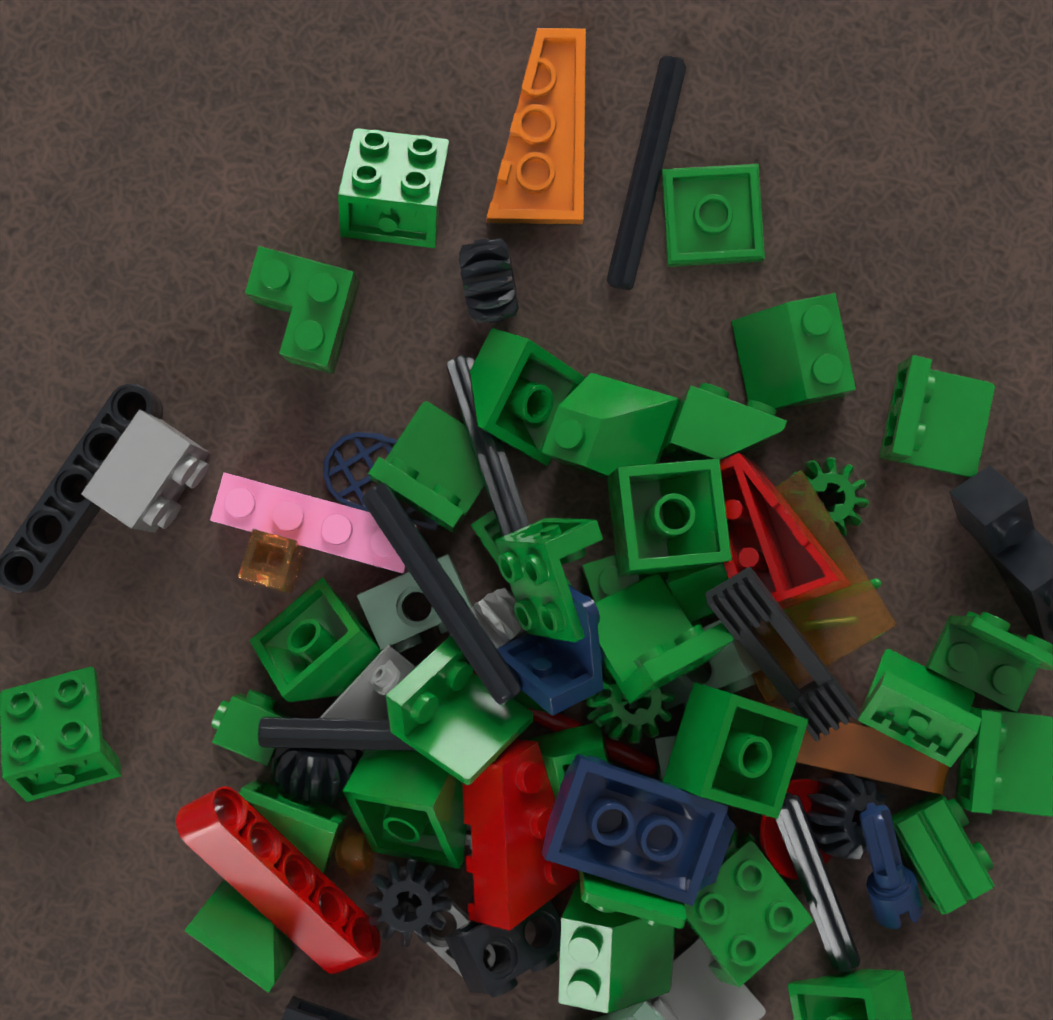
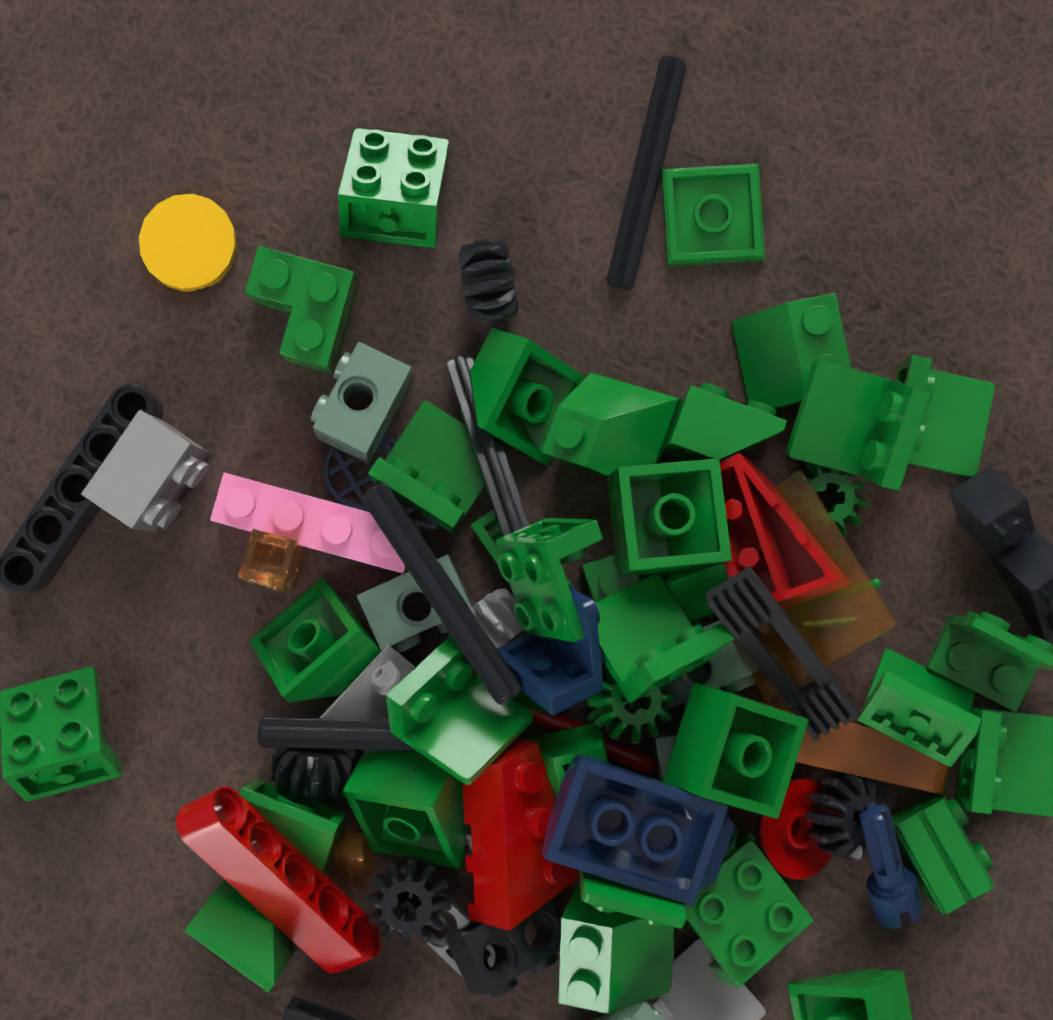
green brick [211,689,294,766] -> none
orange wing [486,28,586,224] -> none
black axle [775,792,861,973] -> none
none -> yellow tile [139,194,238,292]
none -> sand green brick [311,341,413,464]
none -> green bracket [786,359,932,491]

